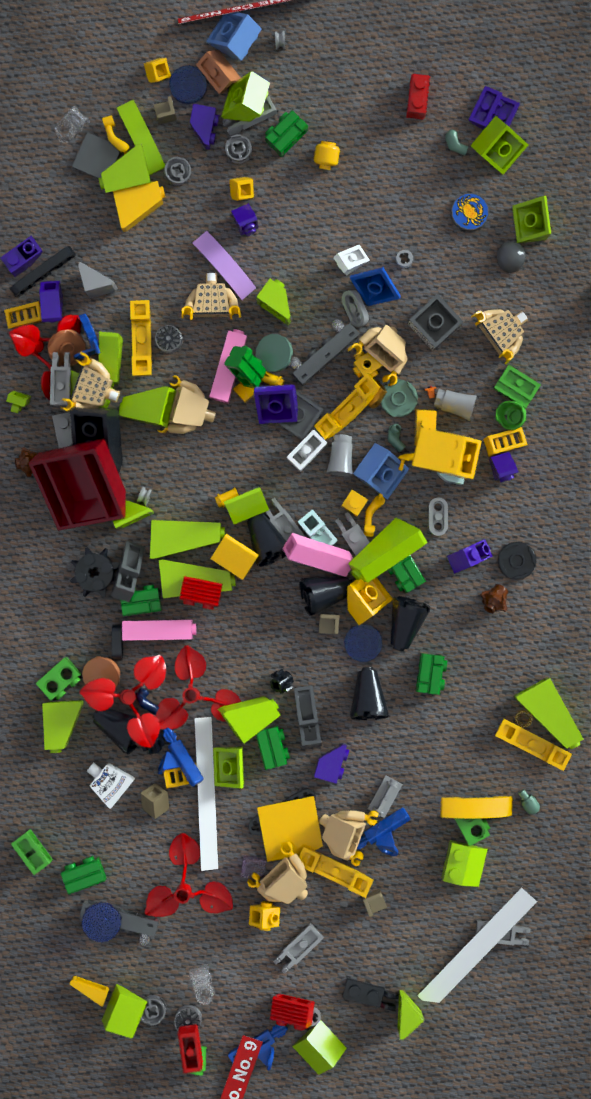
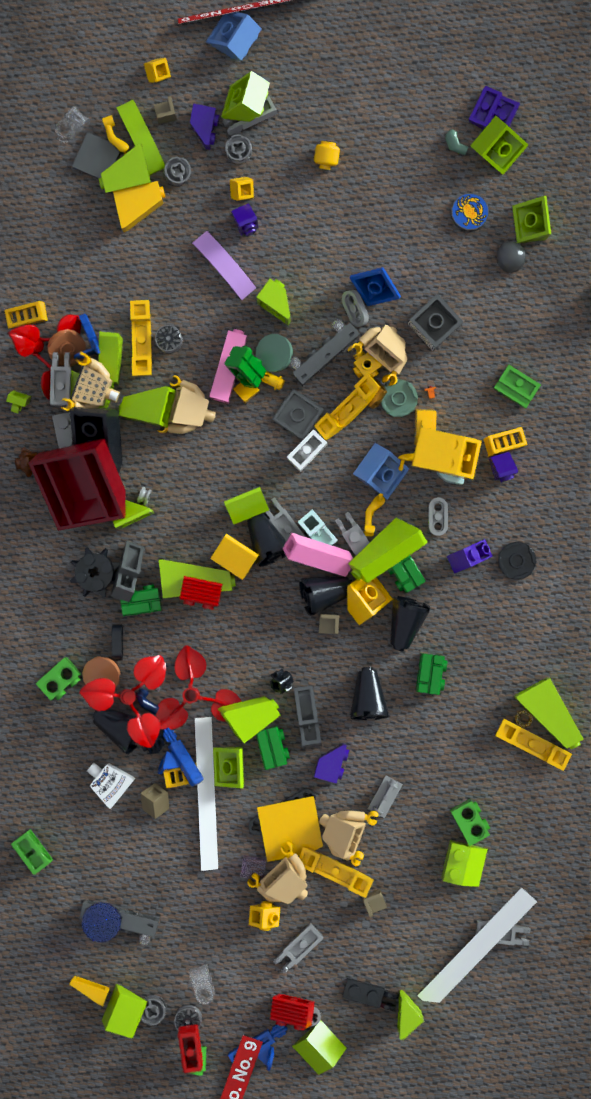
dark purple slope [0,236,43,277] -> none
black beam [10,246,76,298] -> none
dark purple slope [39,280,63,323] -> none
lime slope [42,700,84,753] -> none
green brick [61,856,107,895] -> none
light grey slope [78,262,118,298] -> none
bright pink brick [122,620,197,641] -> none
red plant [145,833,233,917] -> none
lime slope [150,520,225,559] -> none
clear blue tile [169,65,207,104] -> none
tan torso [181,273,241,320] -> none
nougat panel [196,50,241,94] -> none
yellow pin [214,488,239,508] -> none
dark purple brick [254,384,298,424] -> none
green brick [265,110,308,157] -> none
light grey bush [275,31,285,49] -> none
light grey plant [326,434,353,477] -> none
white slope [333,245,370,276] -> none
yellow brick [341,489,368,517] -> none
clear blue tile [344,624,382,662] -> none
blue piece [357,808,411,856] -> none
sand green arm [387,423,406,453] -> none
light grey bush [396,250,413,268] -> none
red brick [406,74,431,119] -> none
light grey plant [434,389,477,421] -> none
yellow slope [441,796,513,818] -> none
tan torso [471,309,528,364] -> none
reddish brown rock [480,584,508,613] -> none
bright green hair [495,401,526,430] -> none
sand green cylinder [518,789,540,815] -> none

